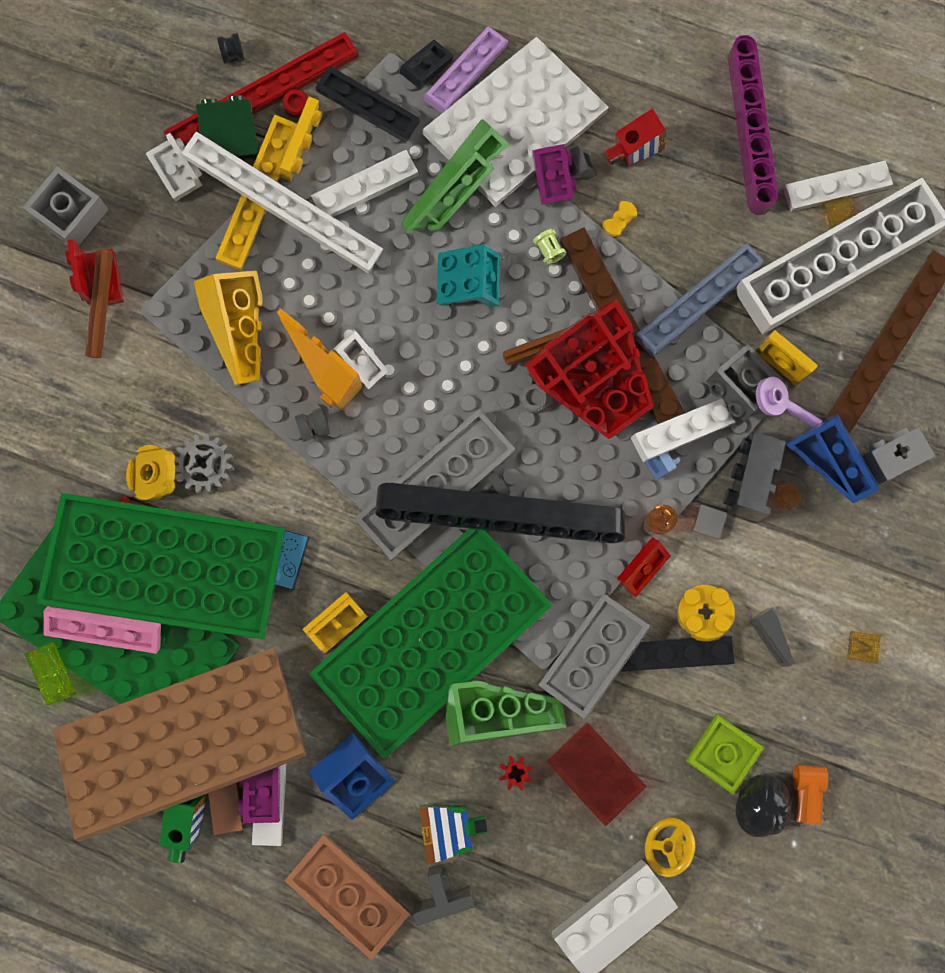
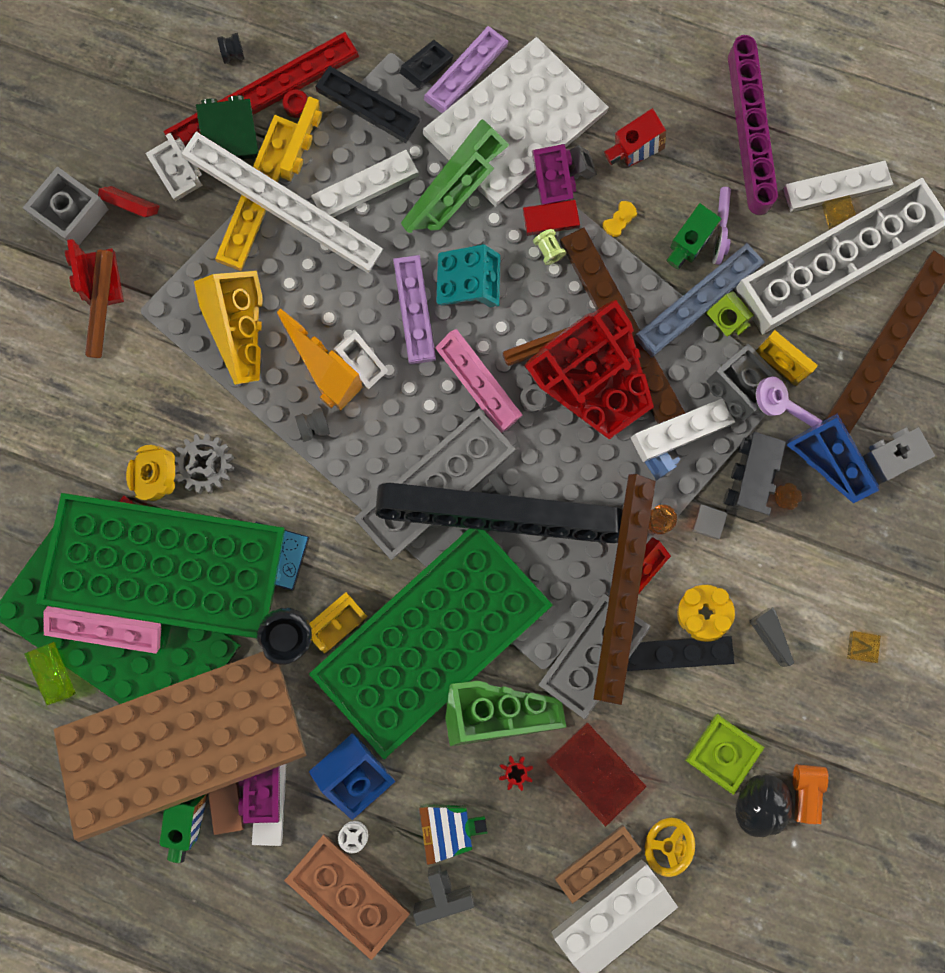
none -> red tile [98,186,160,218]
none -> black piece [256,608,312,665]
none -> white wheel [338,821,369,853]
none -> lavender tile [393,255,436,365]
none -> bright pink plate [435,329,523,433]
none -> red tile [523,200,580,236]
none -> medium nougat plate [554,825,641,904]
none -> reddish brown plate [593,474,656,705]
none -> green torso [666,203,722,270]
none -> lime brick [706,291,754,337]
none -> lavender piece [713,187,731,265]

